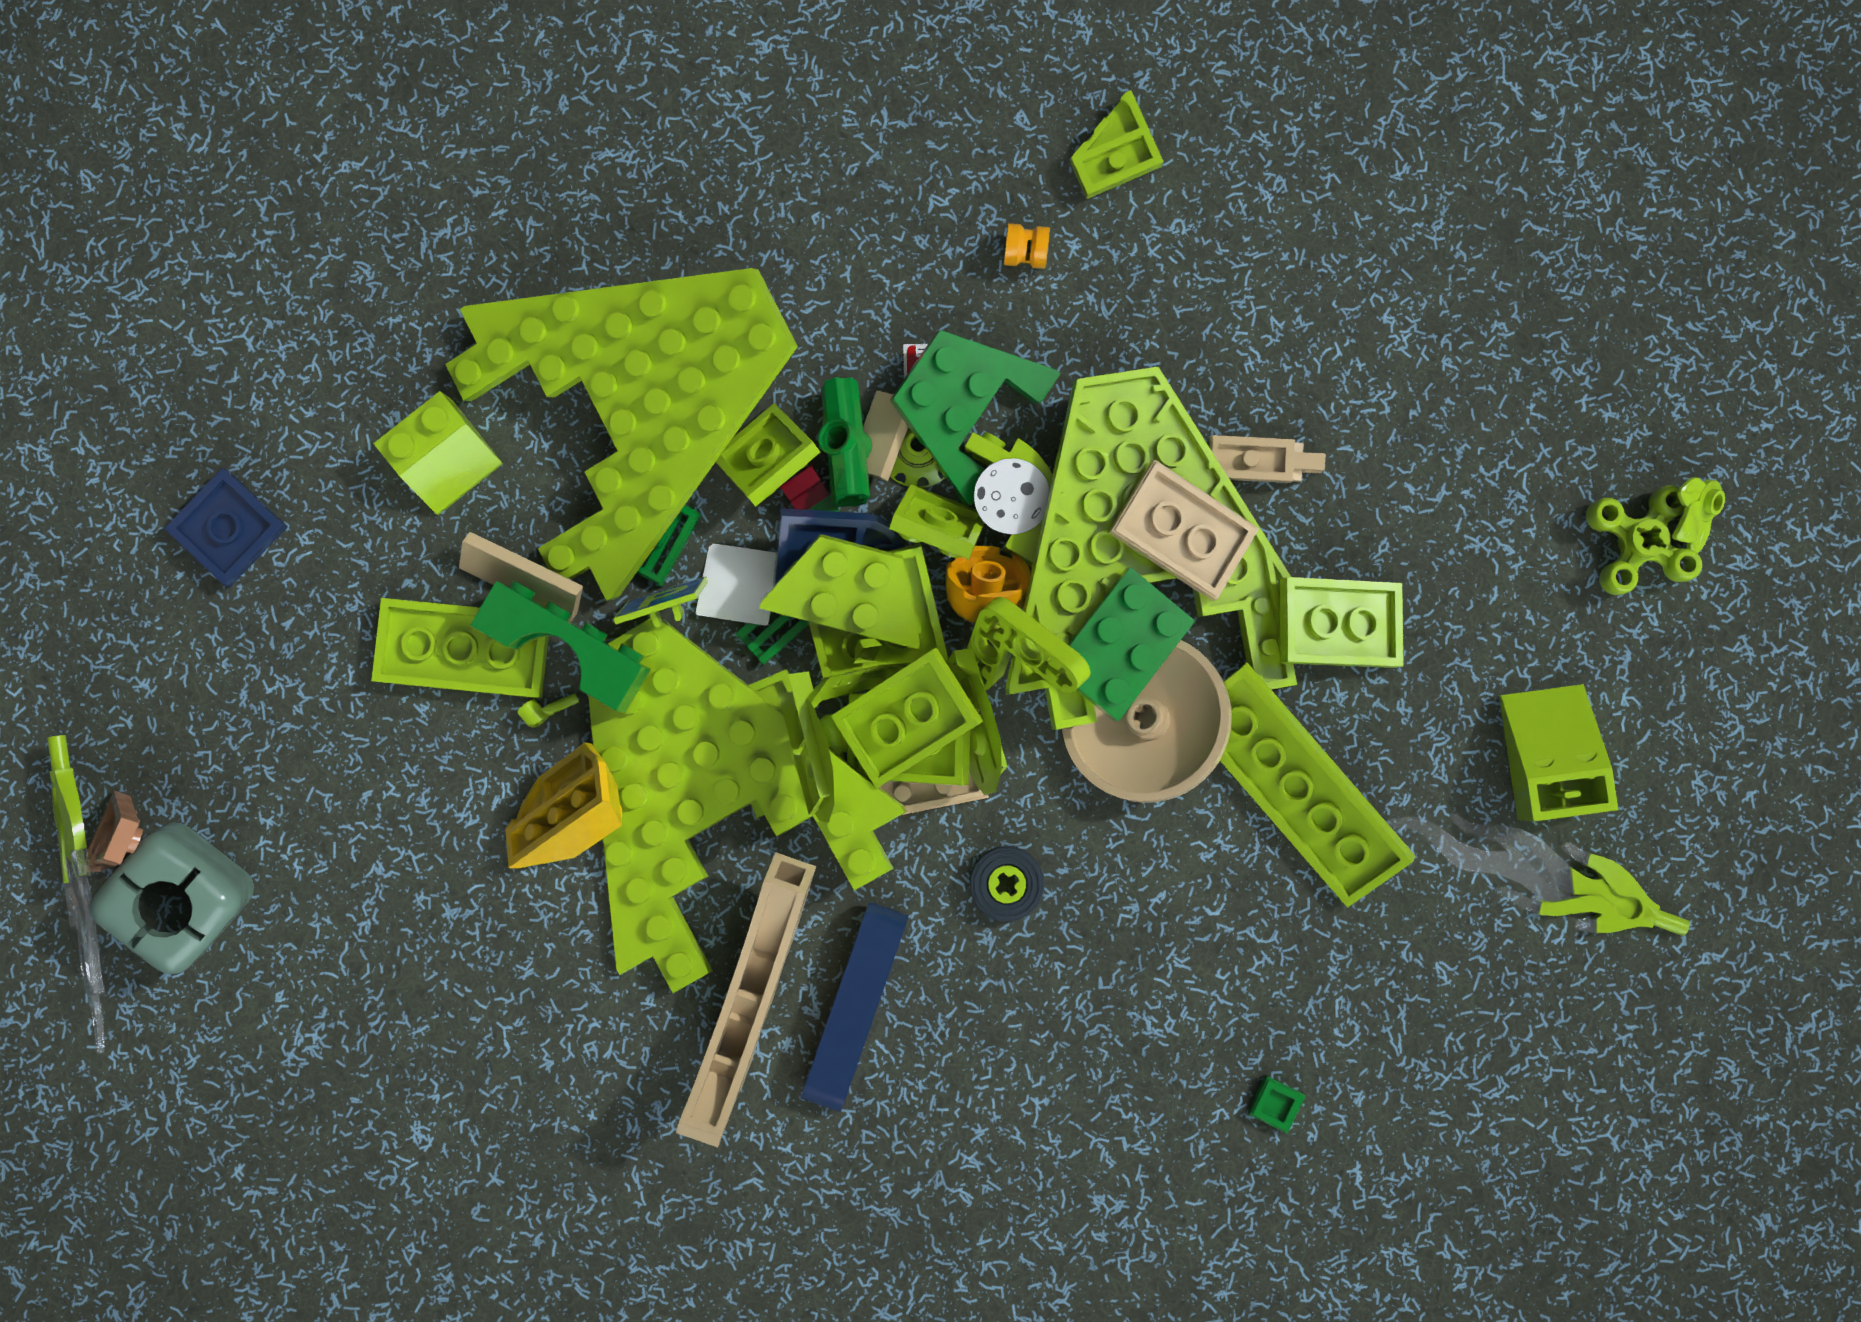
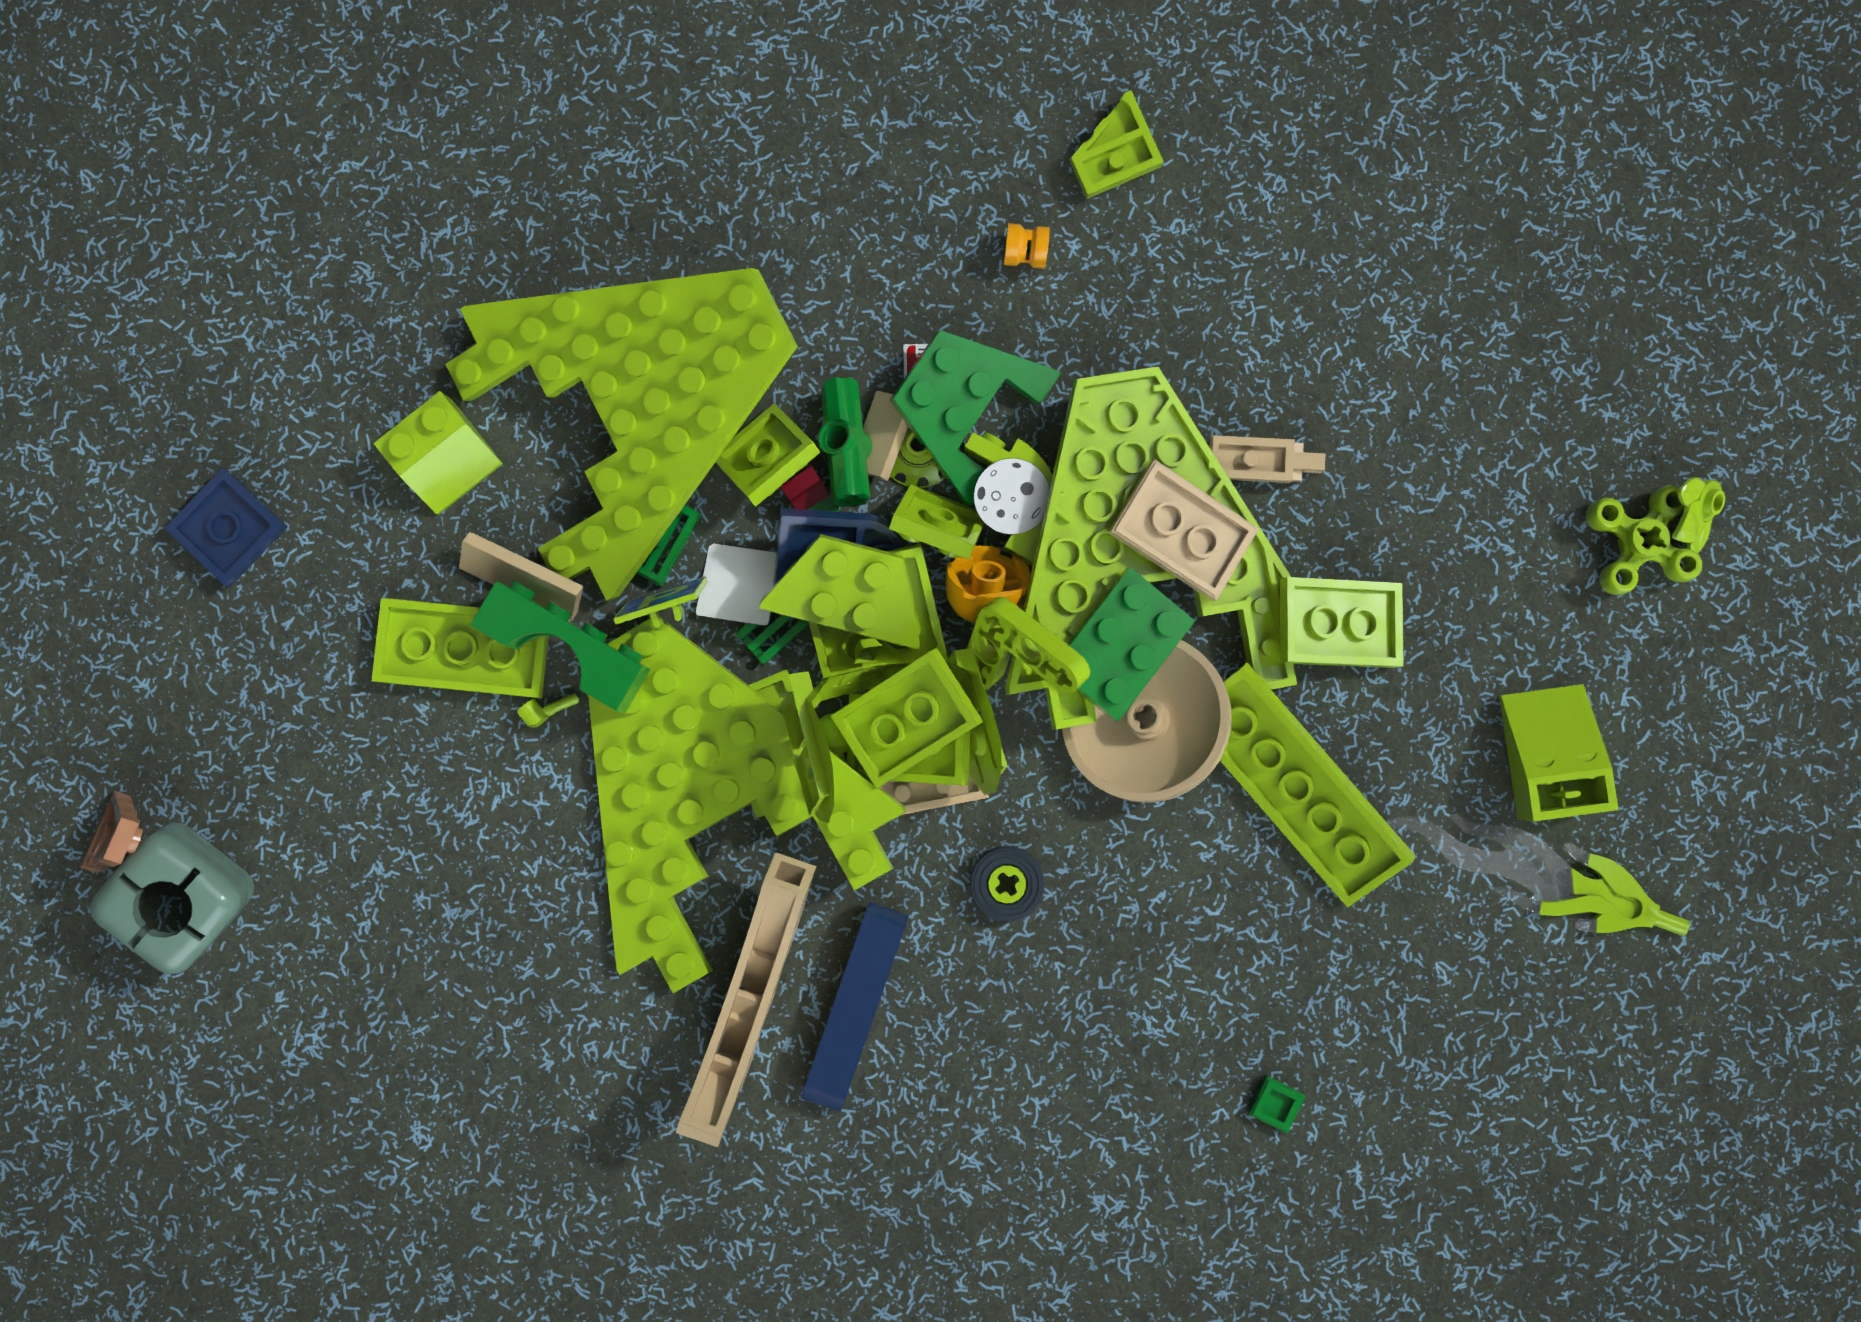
piece [47,735,105,1054] -> none
yellow wedge [505,742,622,869] -> none

